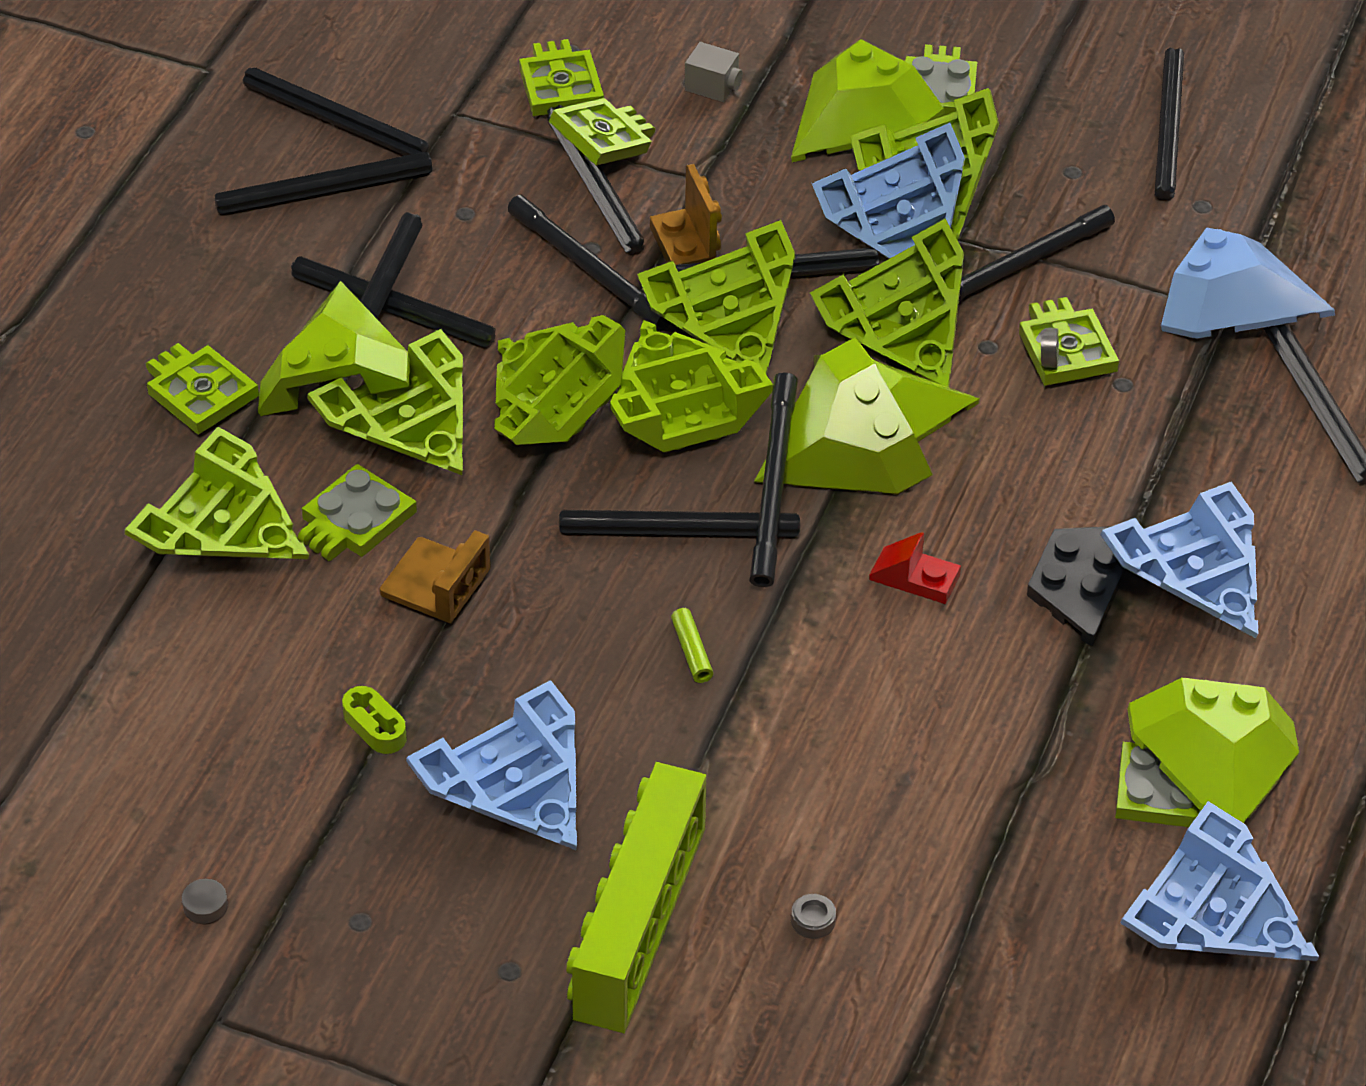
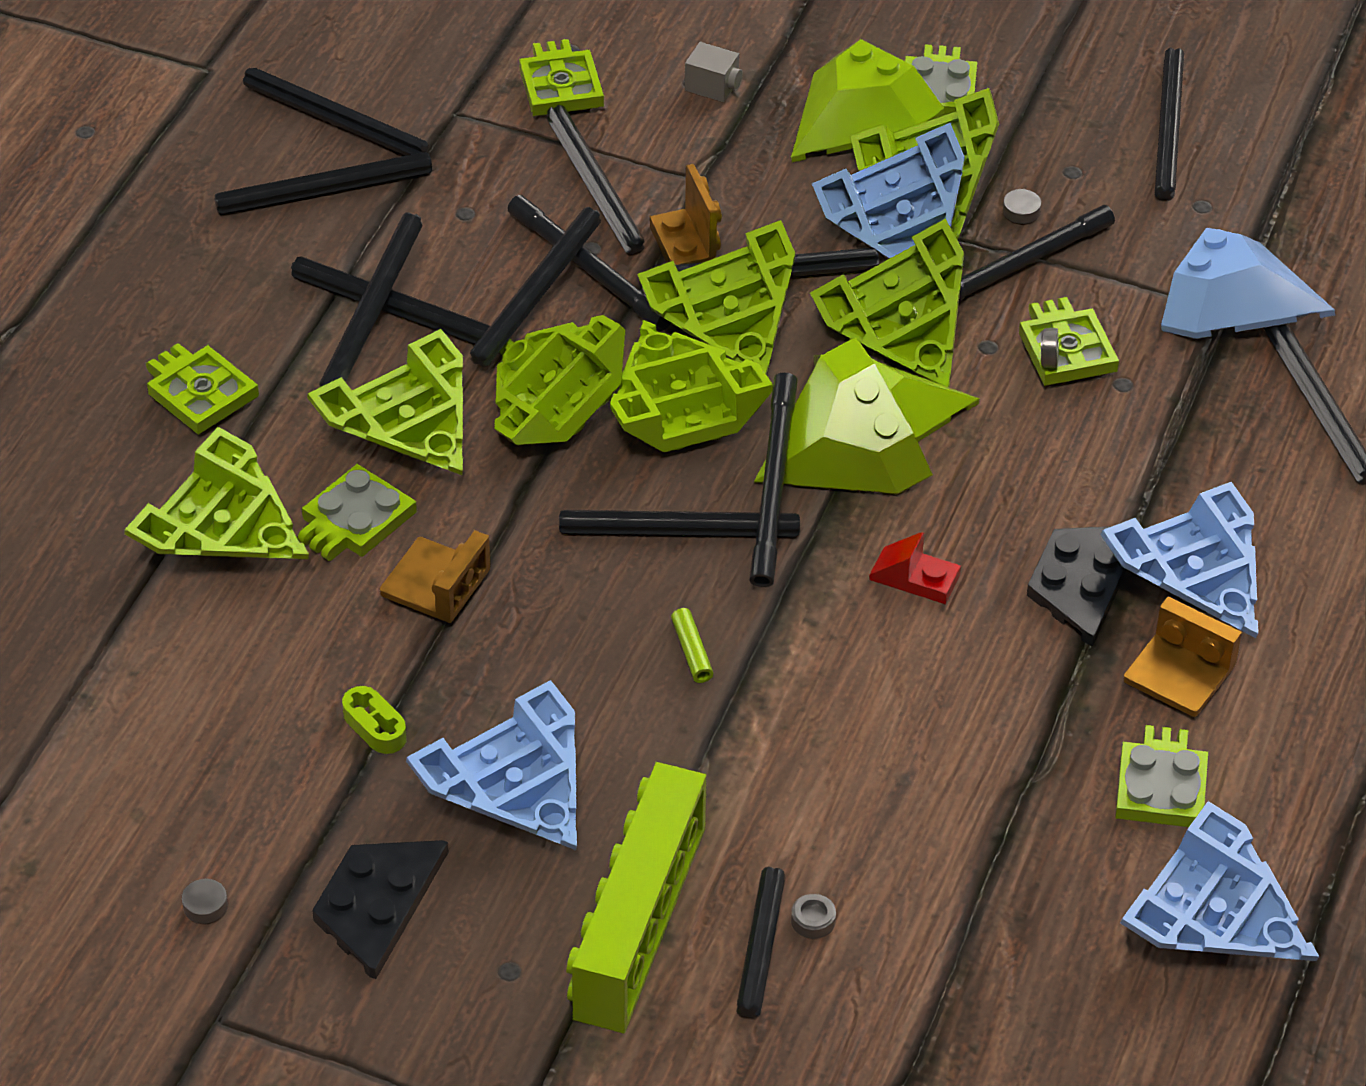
lime wedge [258,281,411,416] -> none
lime piece [549,98,656,165] -> none
lime wedge [1127,678,1299,823] -> none
none -> black wing [312,840,449,979]
none -> black axle [470,207,601,367]
none -> black axle [736,866,785,1019]
none -> flat silver tile [1003,189,1041,224]
none -> pearl gold bracket [1123,597,1242,717]

